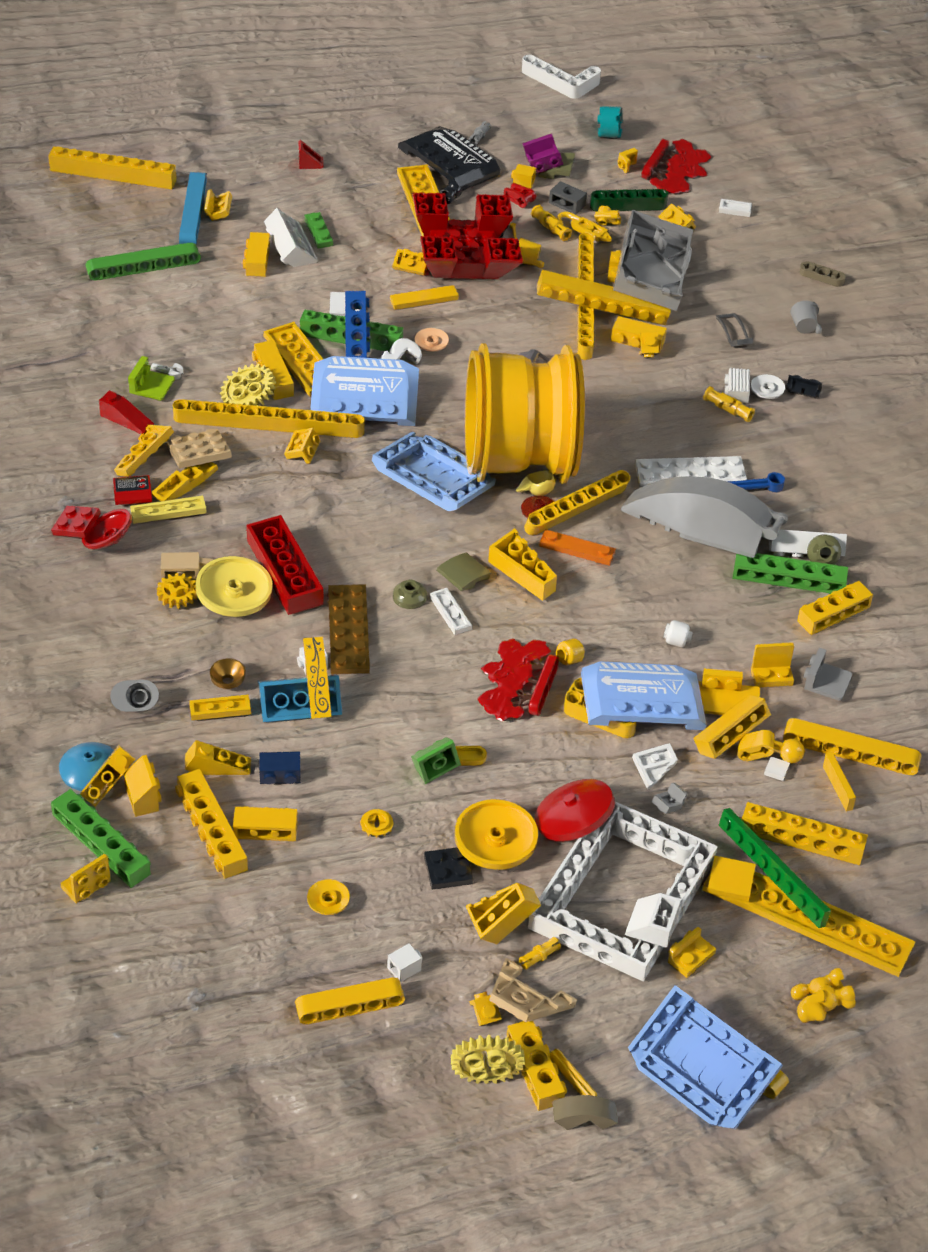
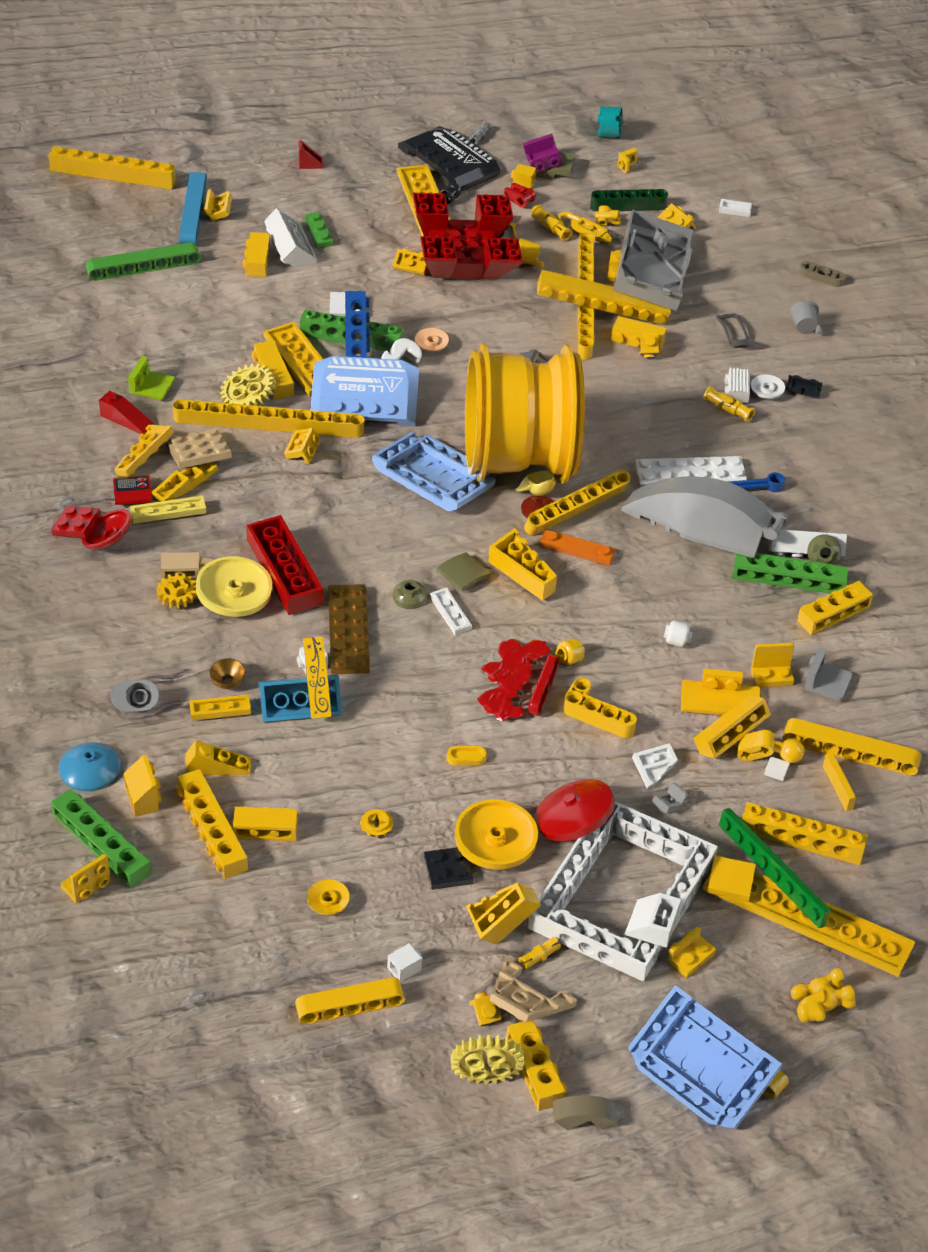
yellow slope [80,744,136,807] -> none
white bar [151,363,184,380] -> none
dark blue brick [259,751,301,784] -> none
yellow tile [390,285,459,310] -> none
bright green slope [411,737,461,784] -> none
white beam [522,55,601,99] -> none
dark grey brick [549,181,587,215] -> none
yellow axle [550,1048,597,1096] -> none
light blue slope [581,661,707,730] -> none
red plant [641,138,711,193] -> none

